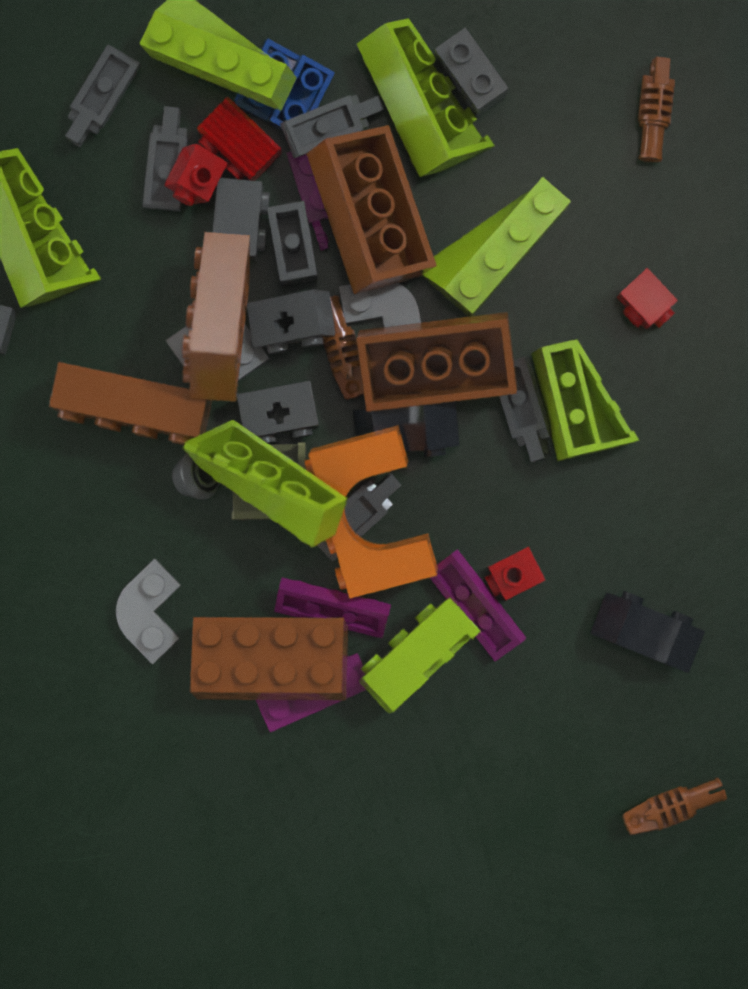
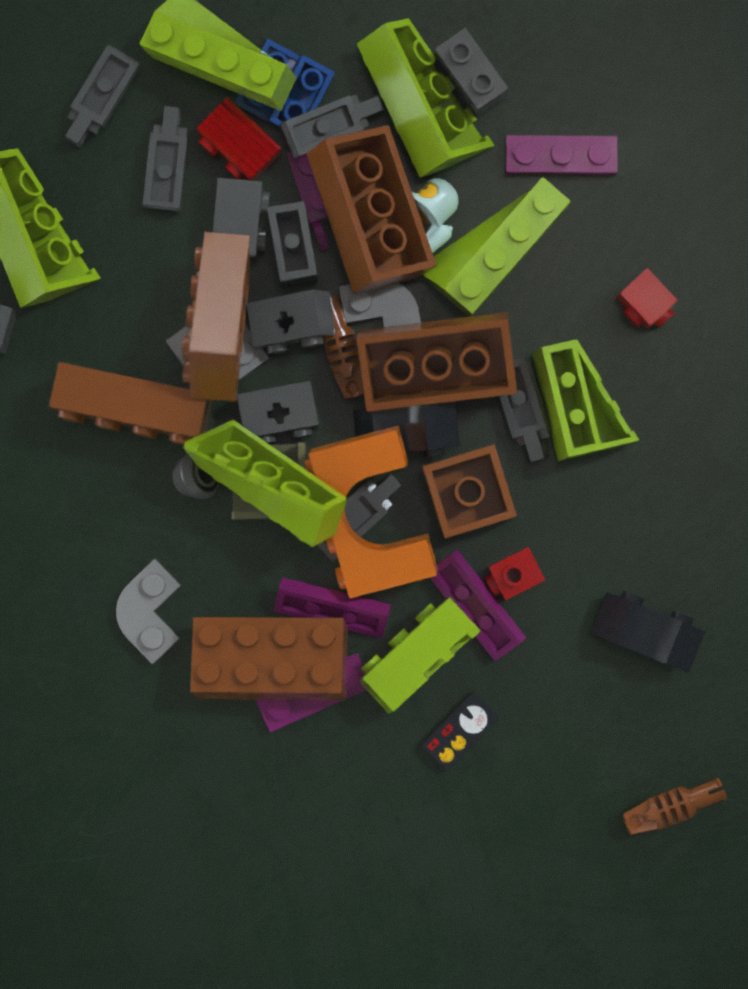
red brick [164,144,228,206] -> none
dark orange hinge [638,56,675,162] -> none
none -> light aqua piece [412,178,459,253]
none -> dark orange brick [421,444,517,540]
none -> tile [421,691,500,771]
none -> magenta plate [506,135,618,175]

